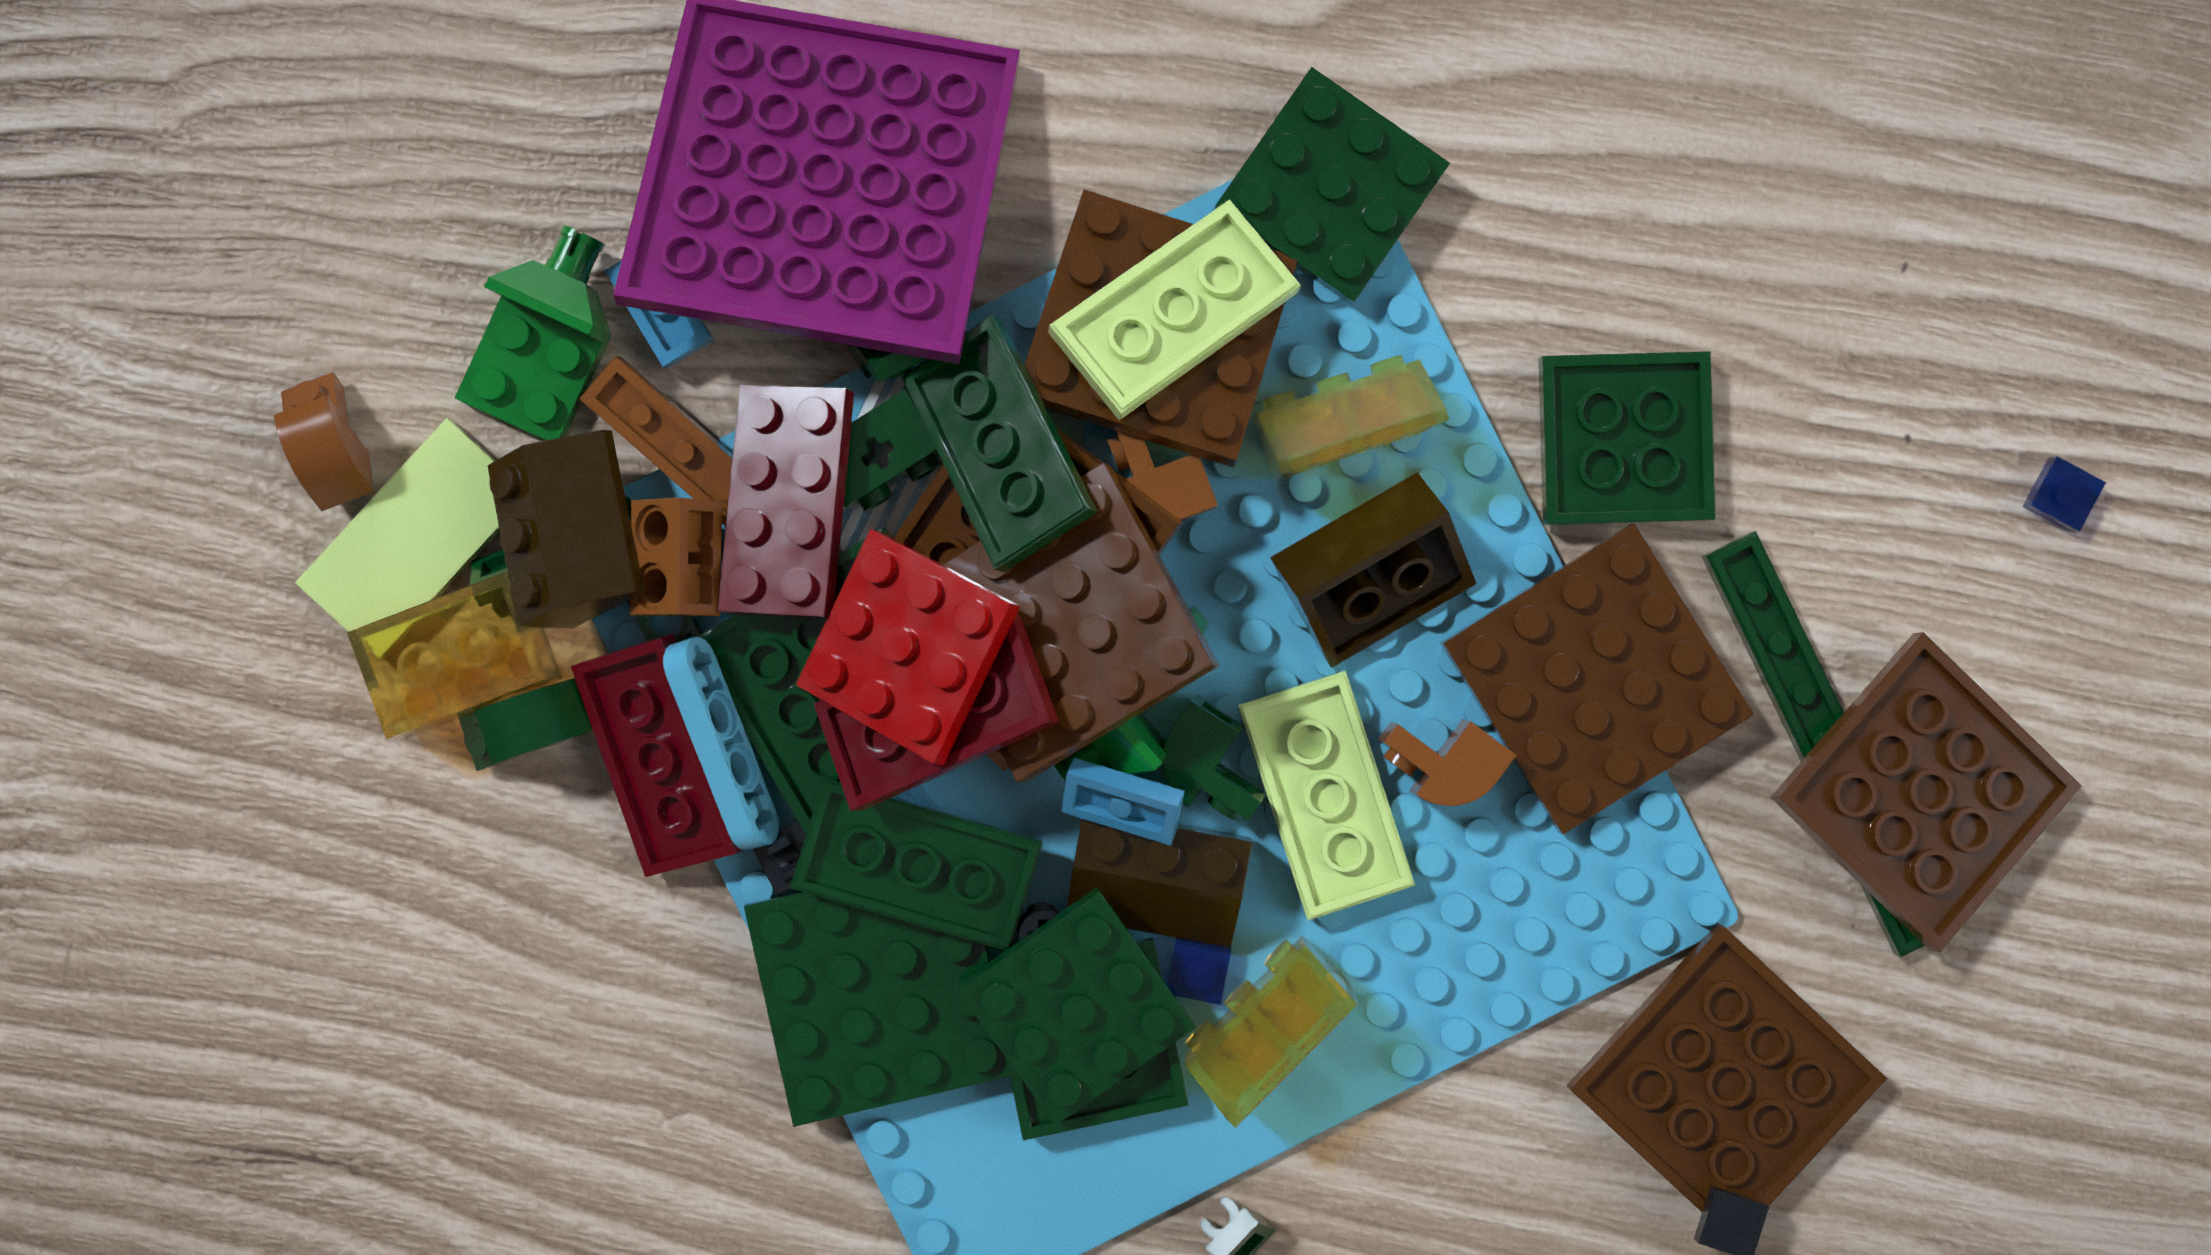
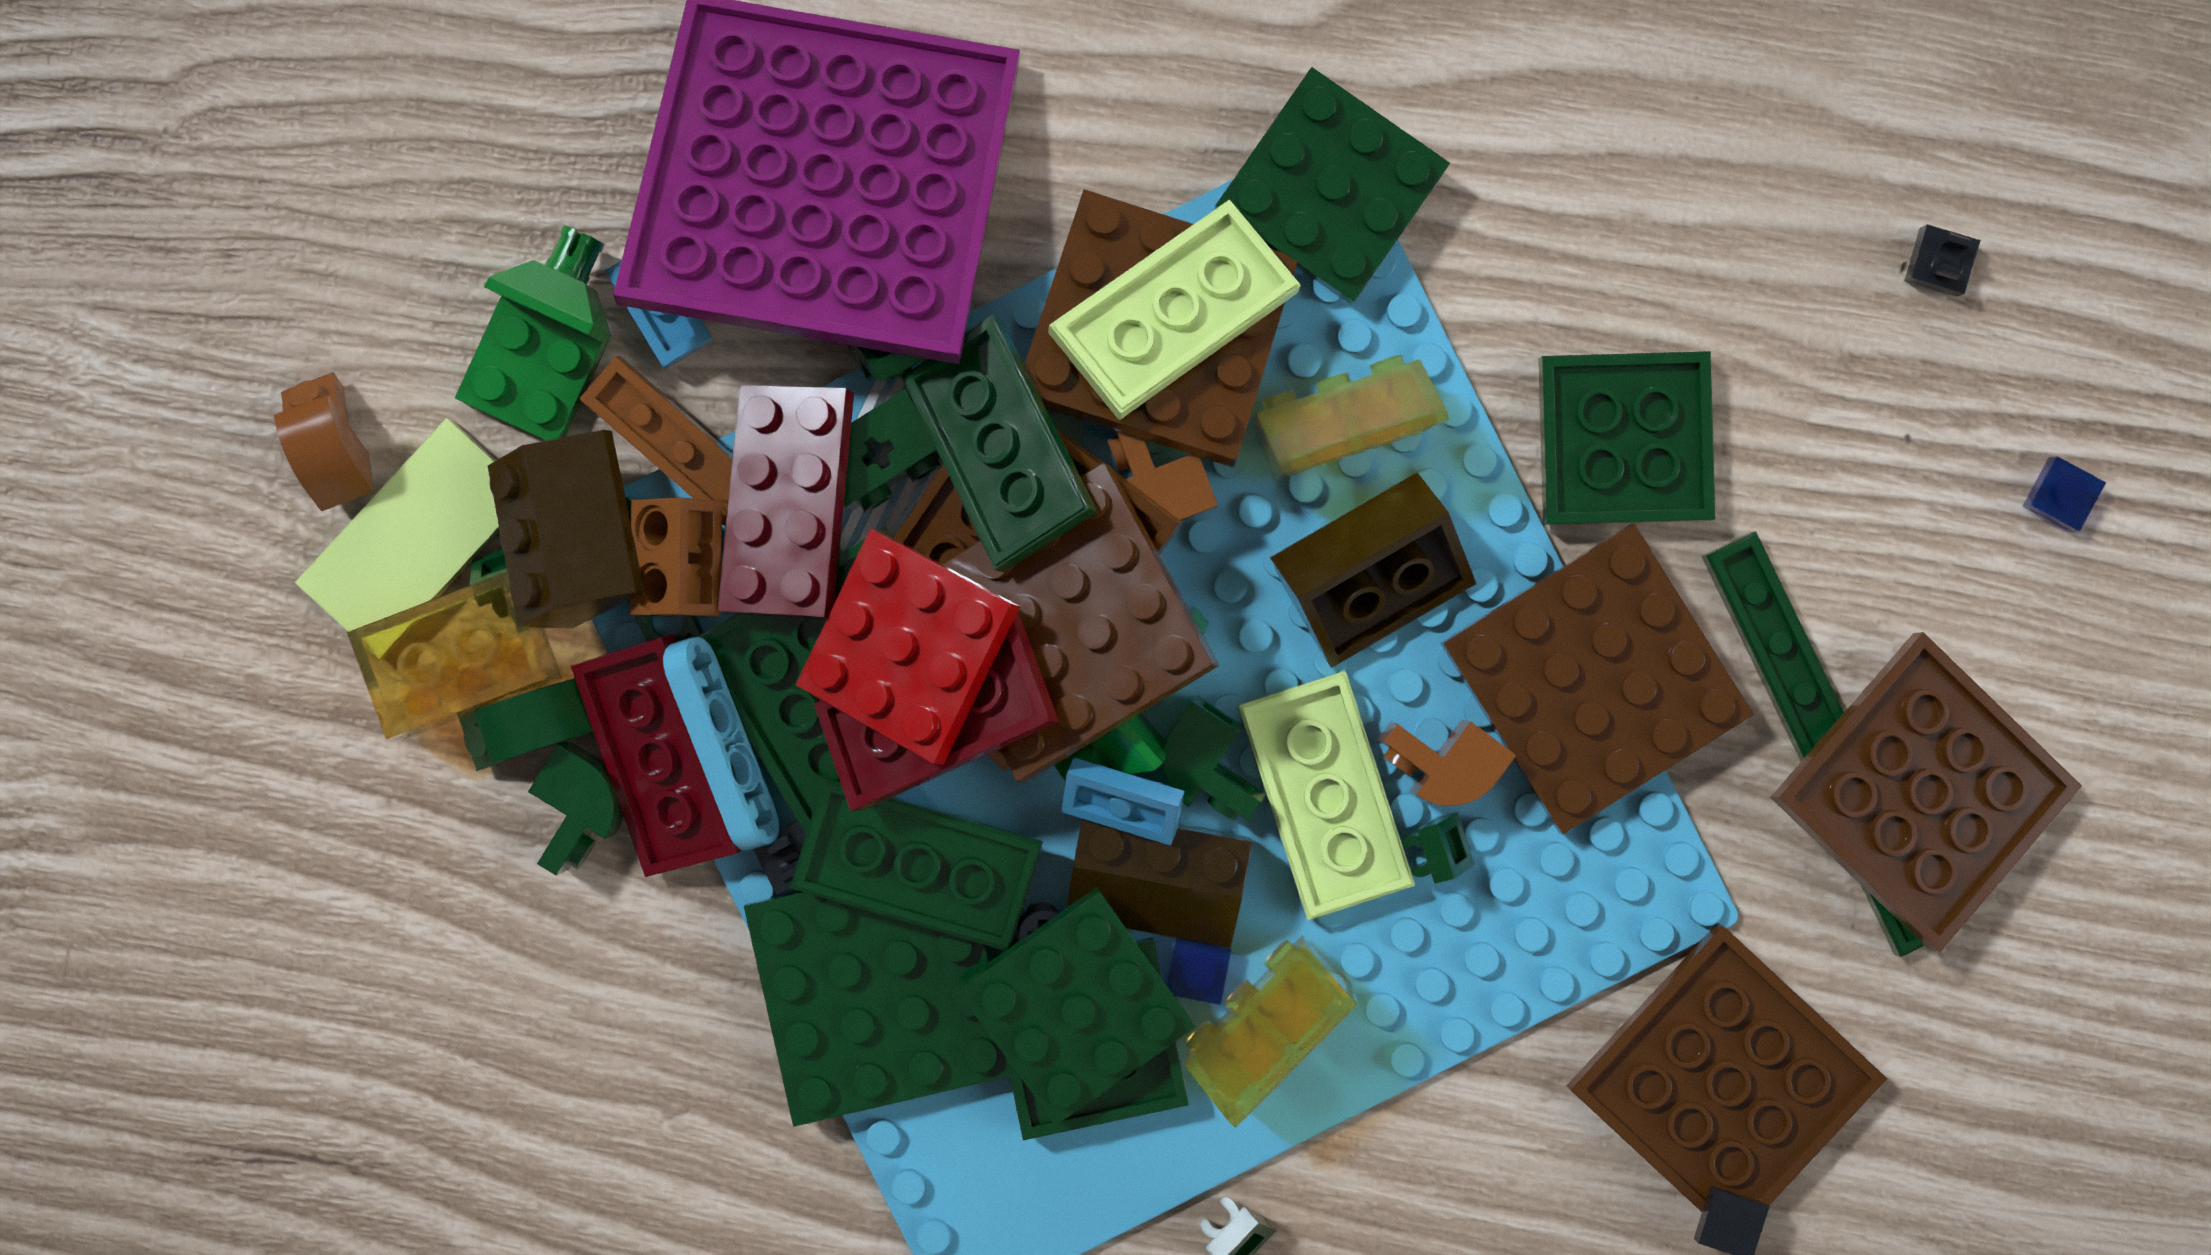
none -> dark green brick [528,741,623,876]
none -> dark green tile [1402,812,1475,884]
none -> black tile [1904,224,1981,297]

